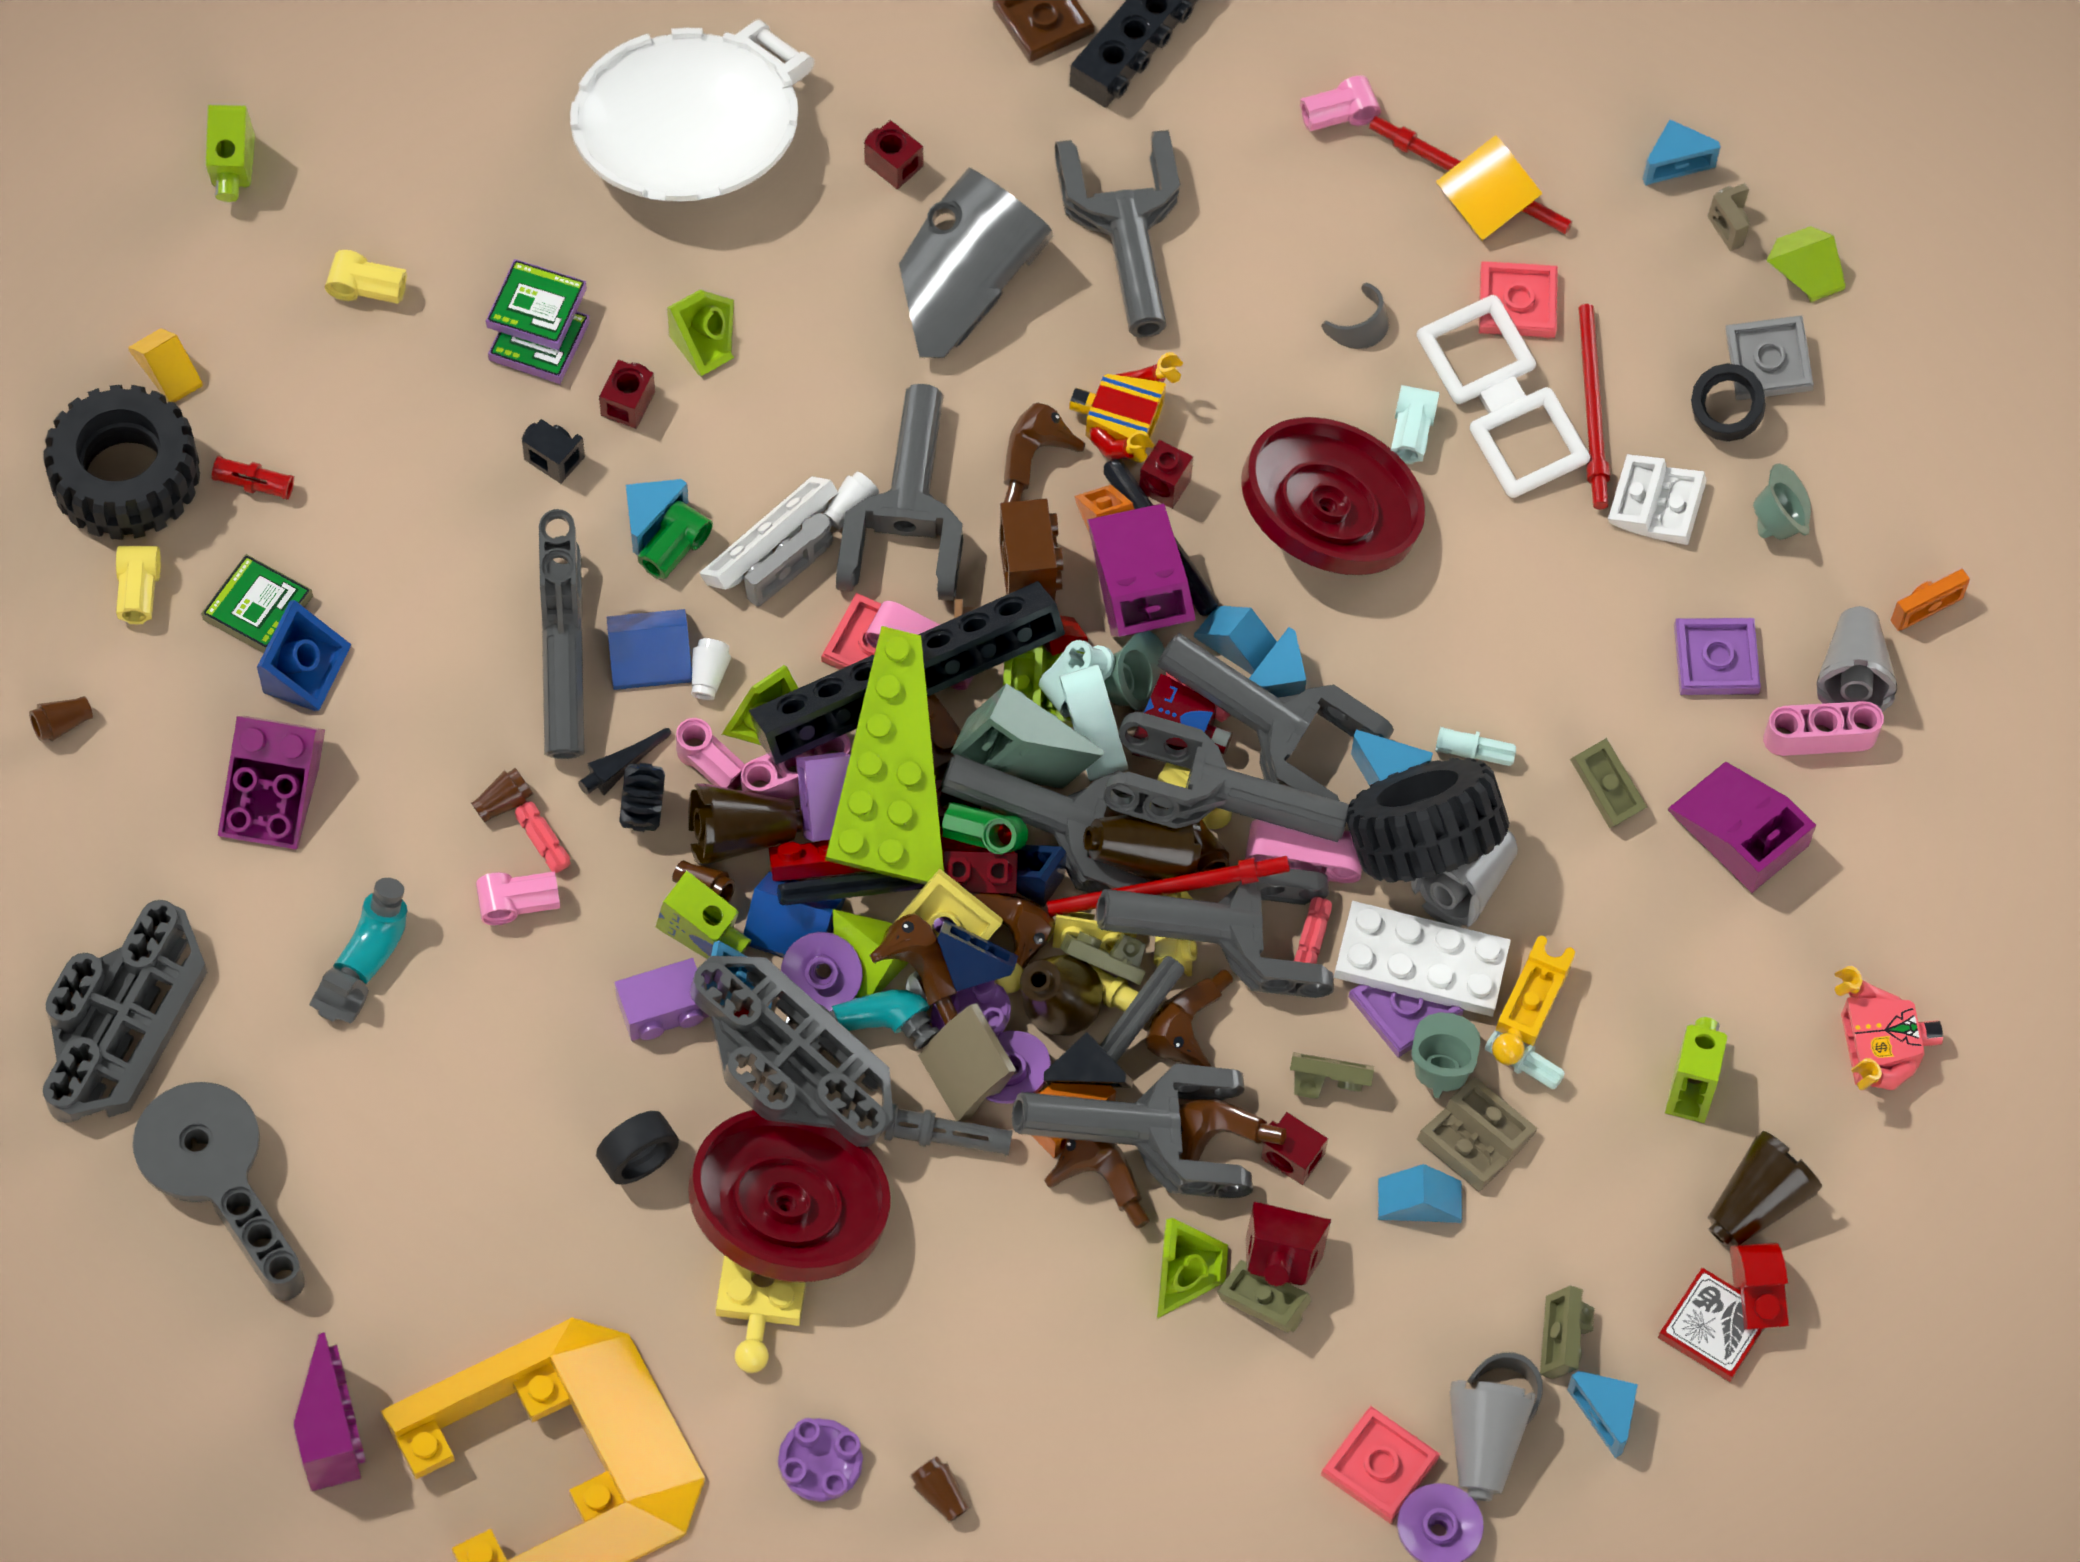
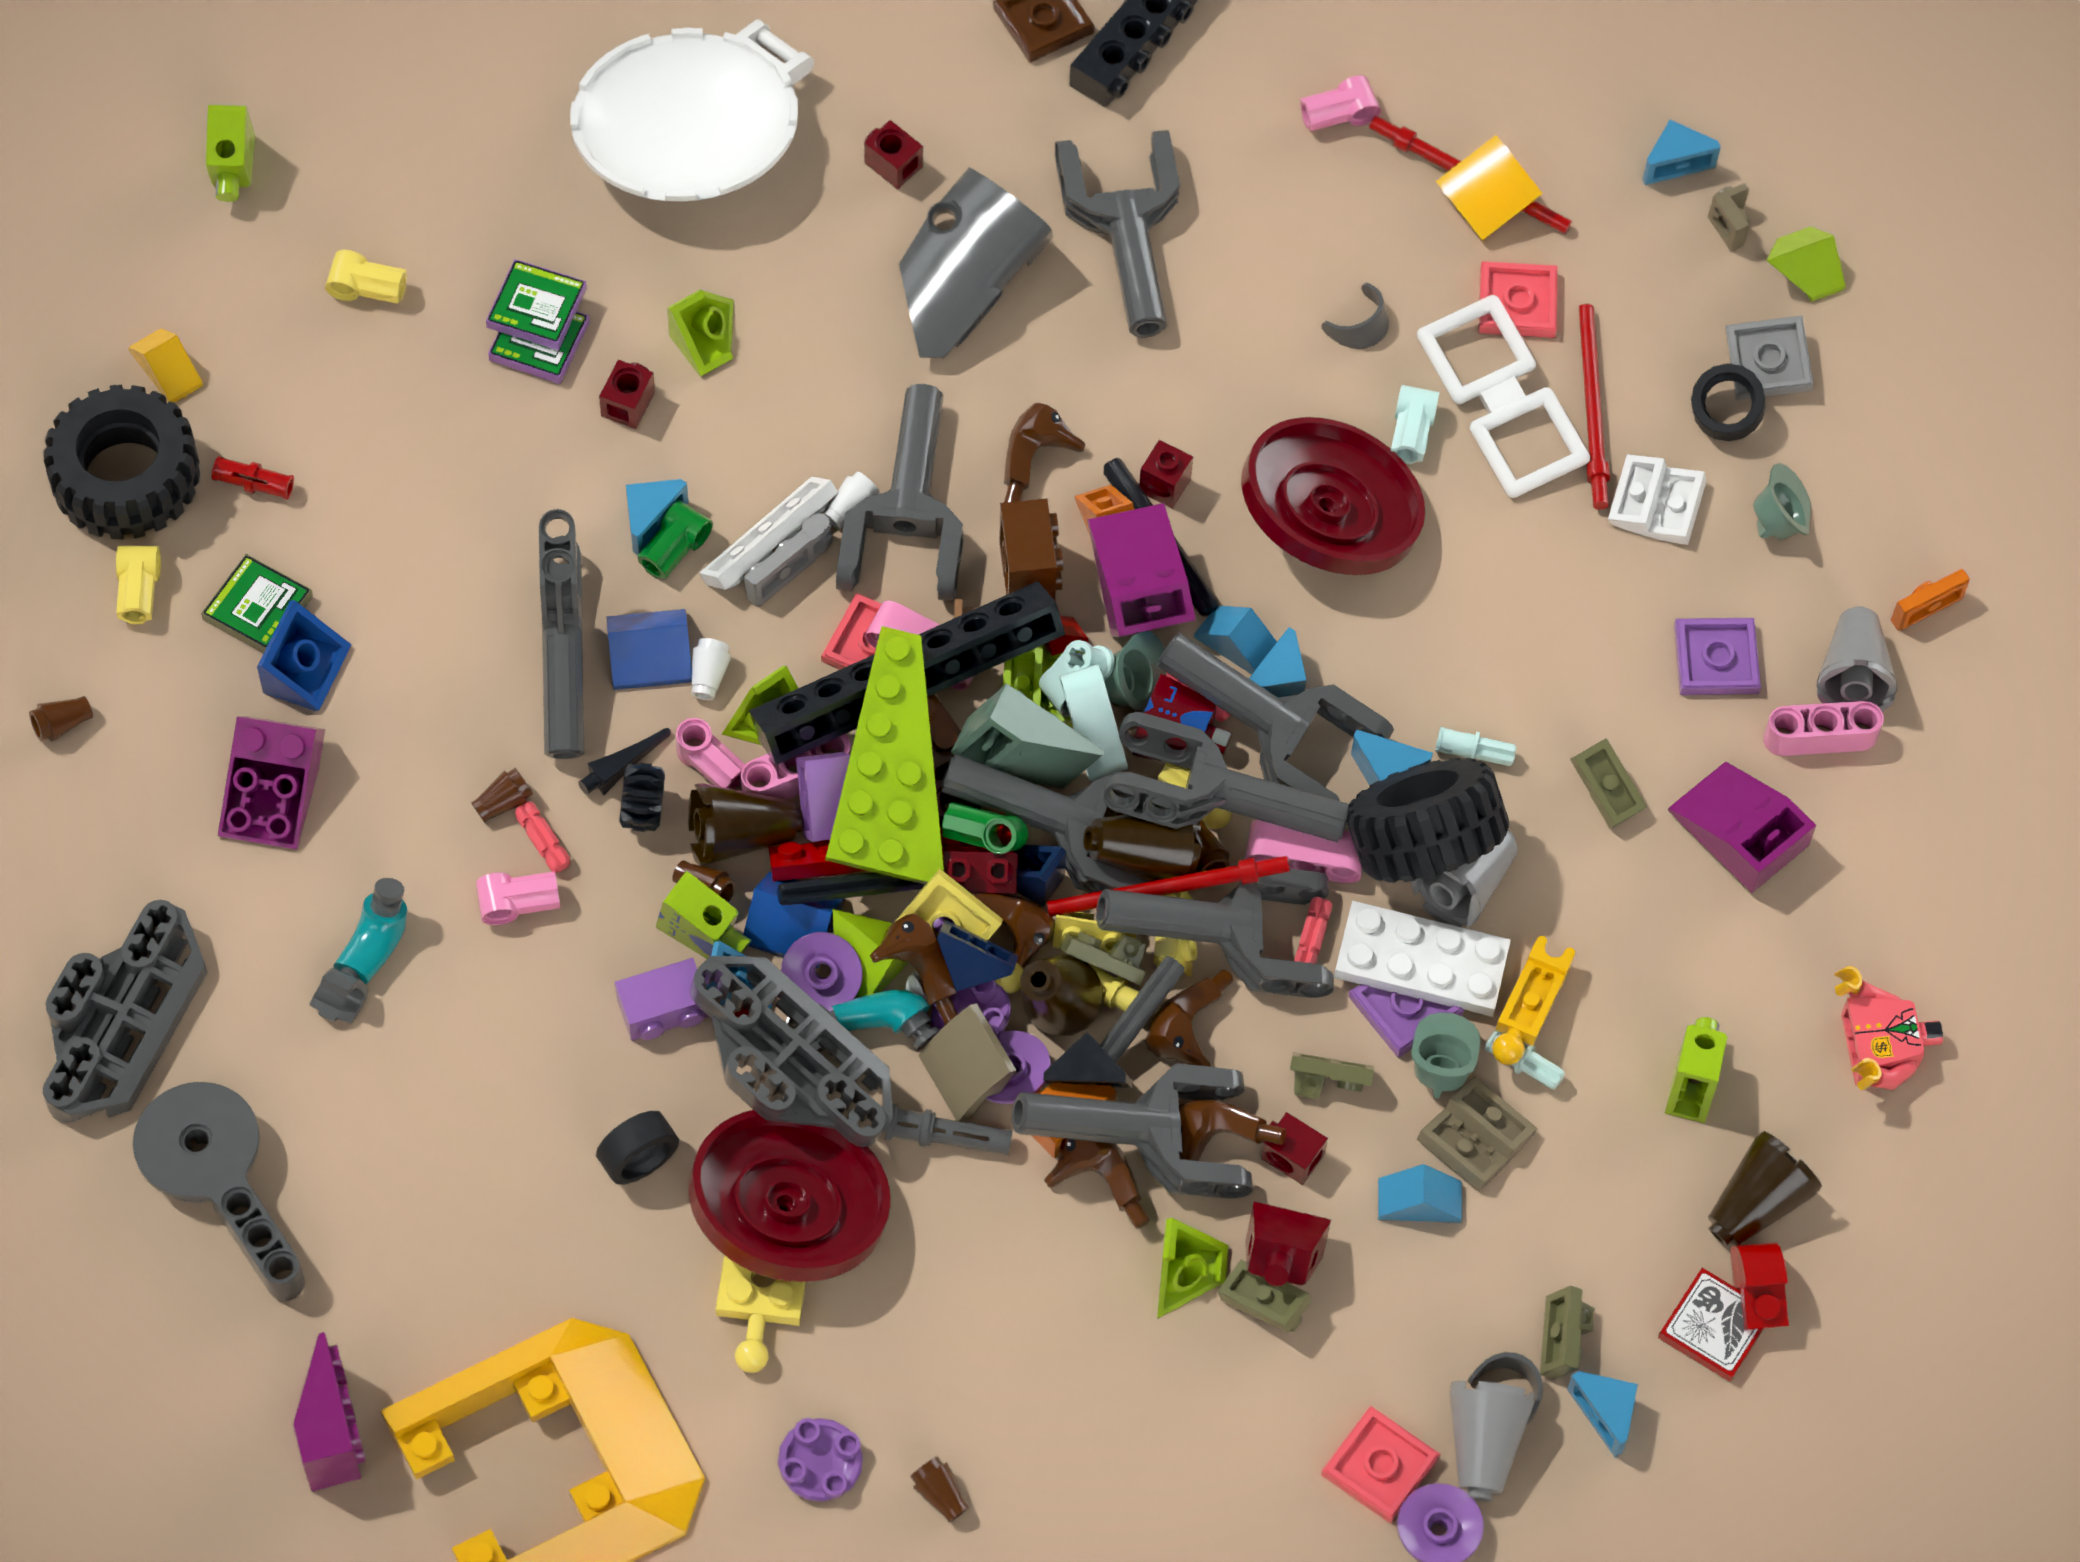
black brick [522,419,585,484] -> none
torso [1069,352,1183,463] -> none

